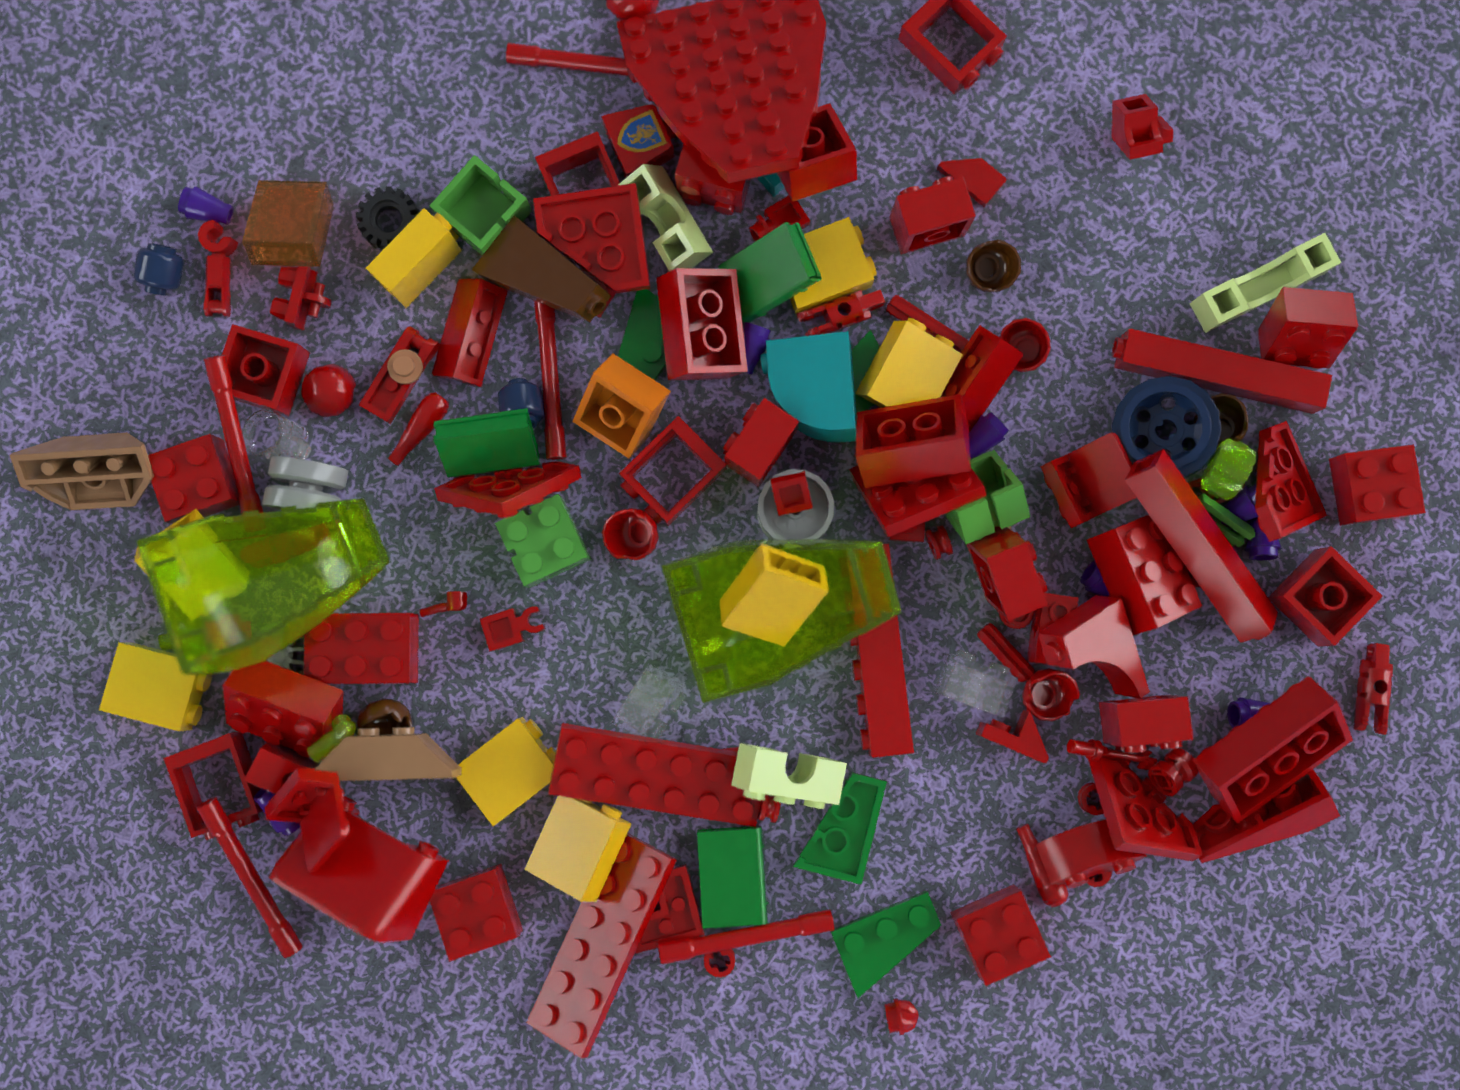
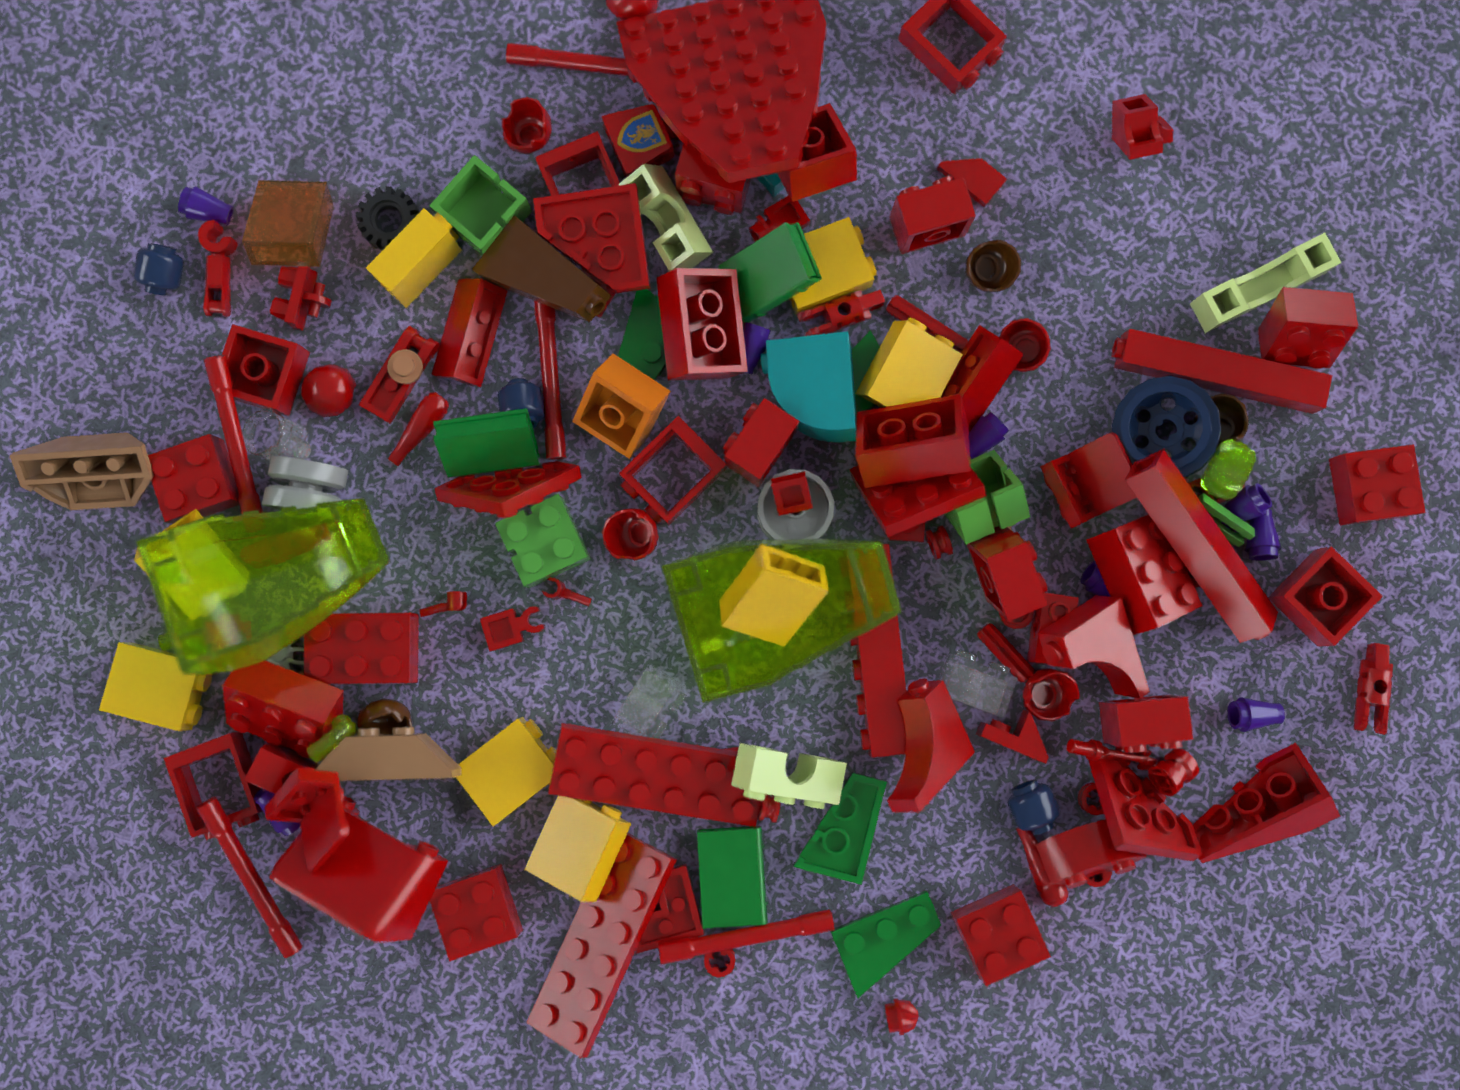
red brick [1193,676,1353,823] -> none
red plate [1255,421,1327,542] -> none
none -> red hair [502,97,552,155]
none -> red hand [542,577,592,607]
none -> red arch [887,678,975,812]
none -> dark blue head [1007,779,1060,835]

